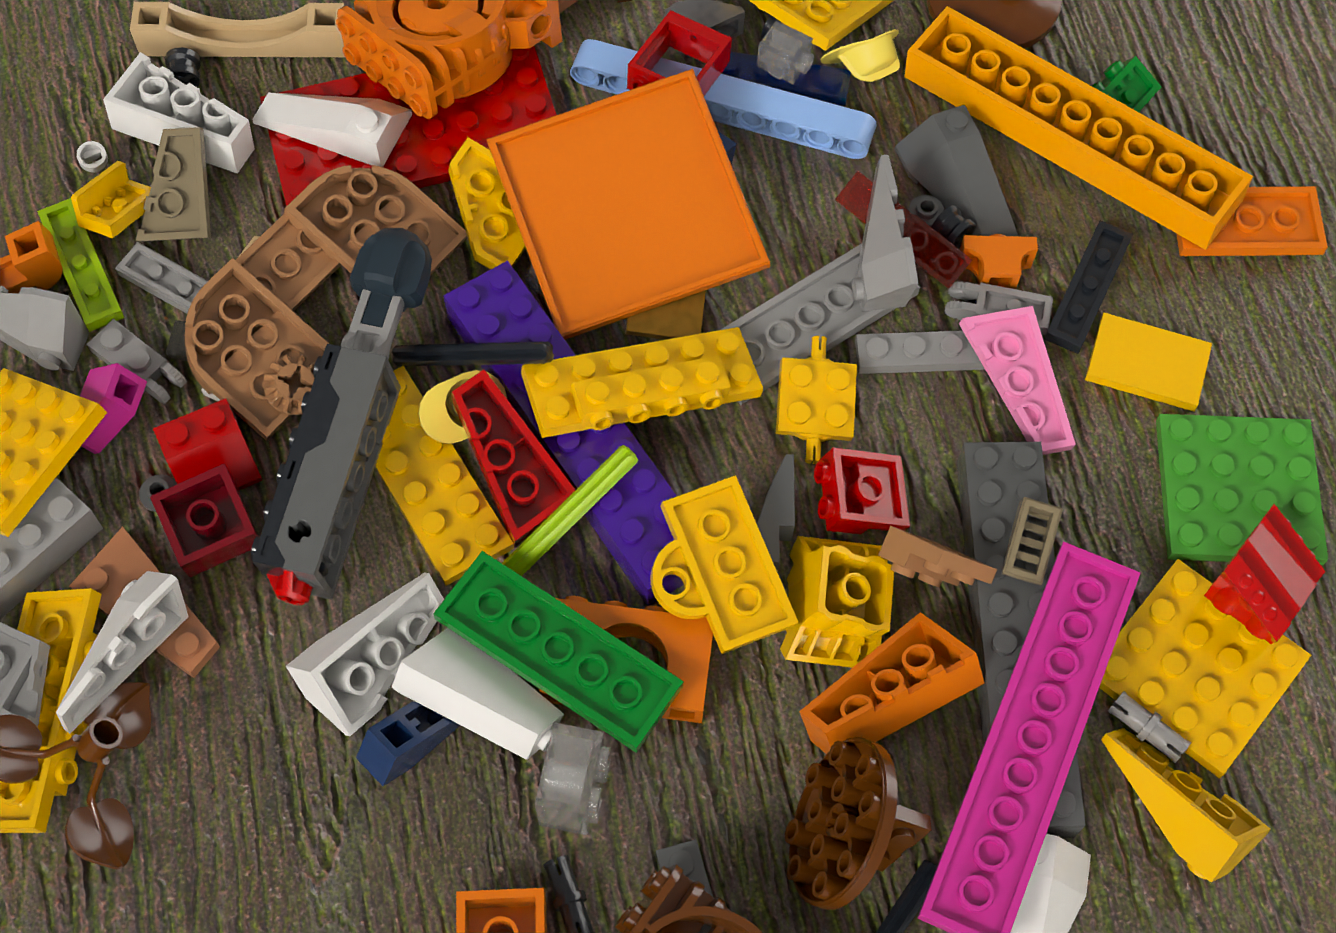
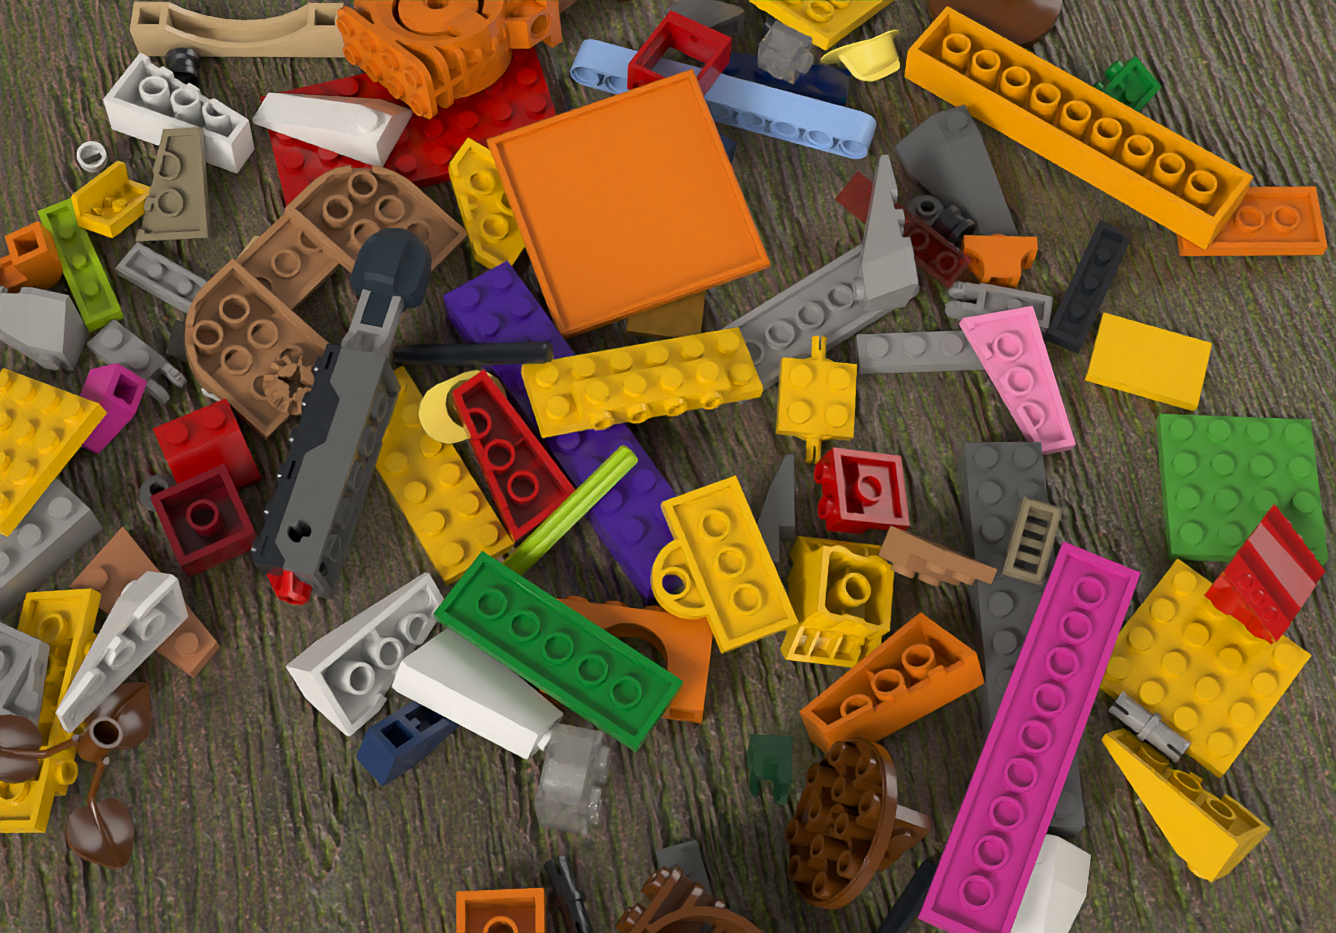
none -> clear green hinge [746,734,793,804]

